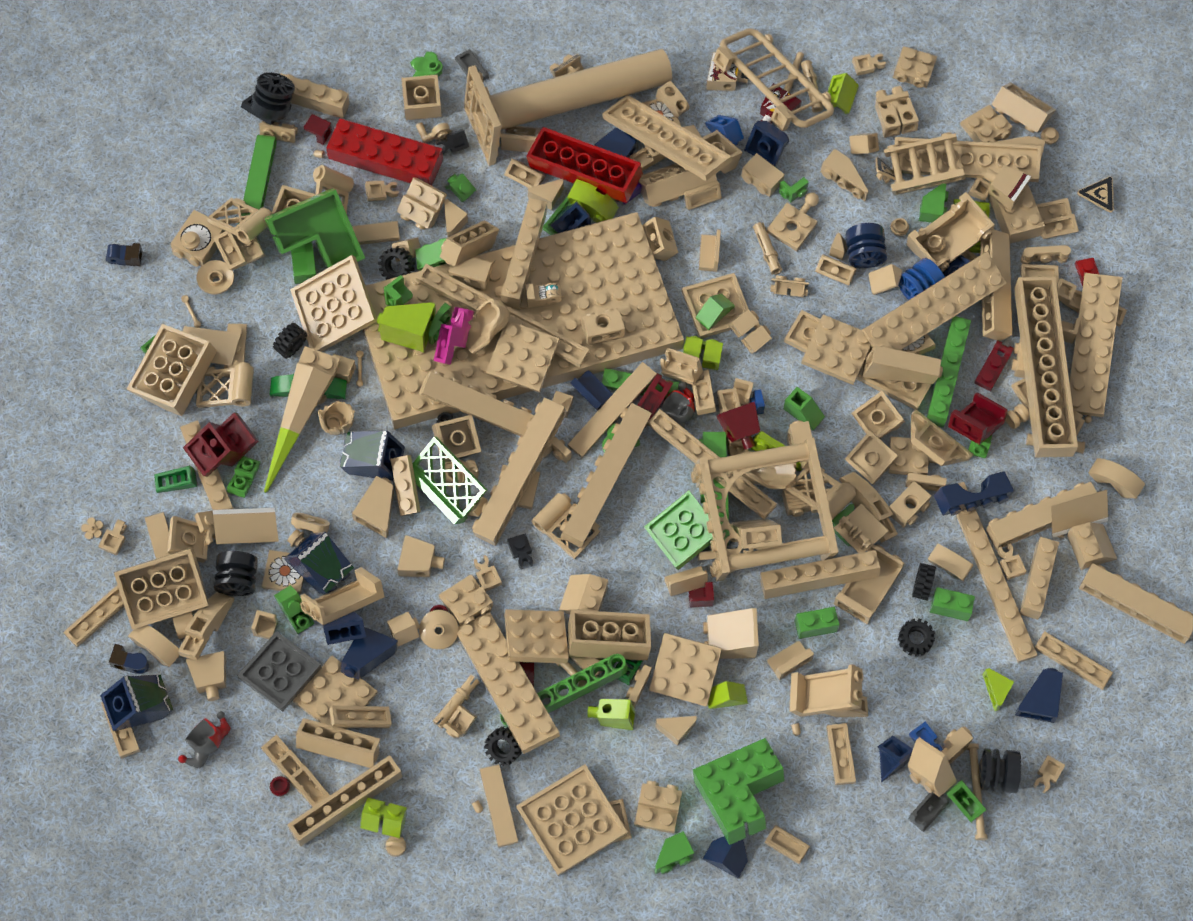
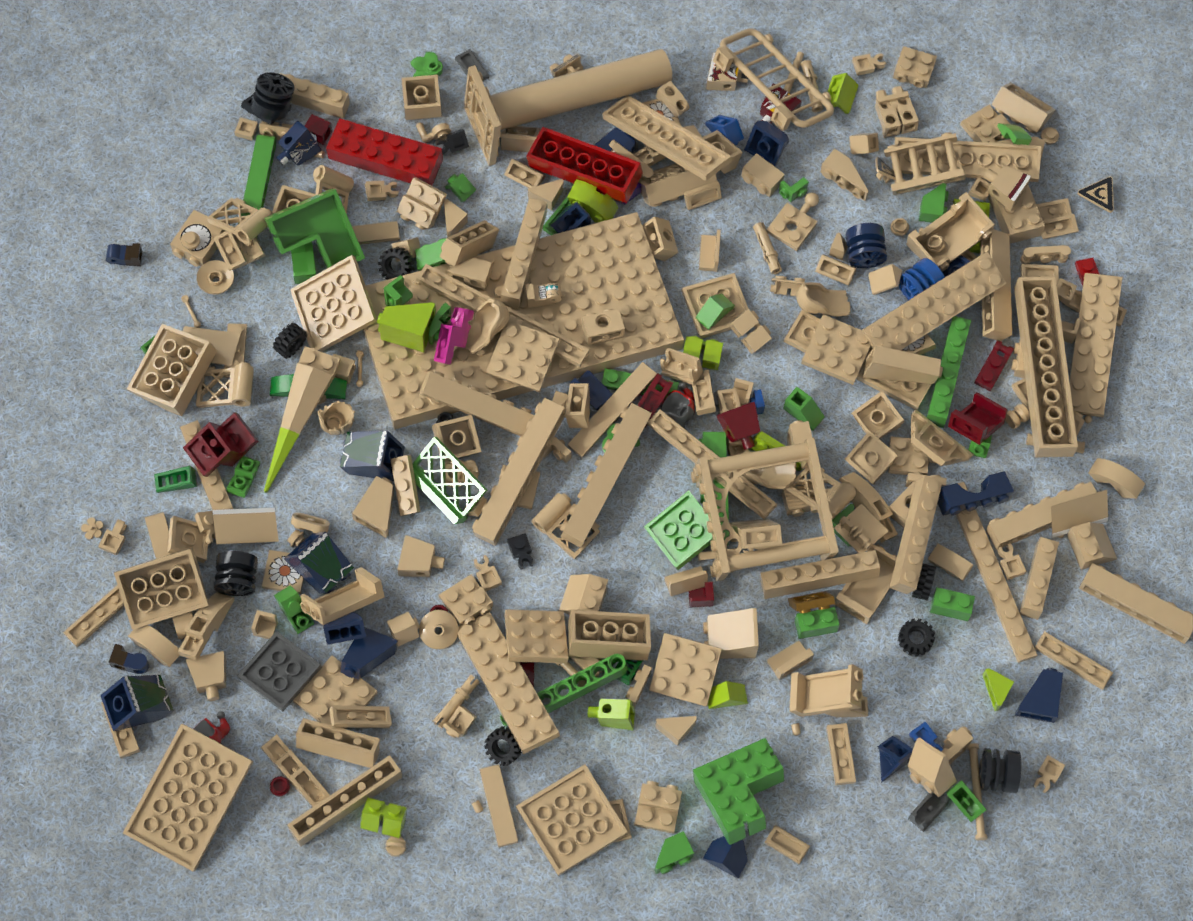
none -> tan plate [123,723,254,872]
none -> tan plate [234,117,258,140]
none -> dark blue torso [276,121,322,166]
none -> tan slope [565,383,590,428]
none -> tan hinge [609,140,653,178]
none -> pearl gold plate [788,591,835,613]
none -> tan hair [796,282,850,317]
none -> tan brick [890,476,942,594]
none -> bright green slope [997,123,1032,145]

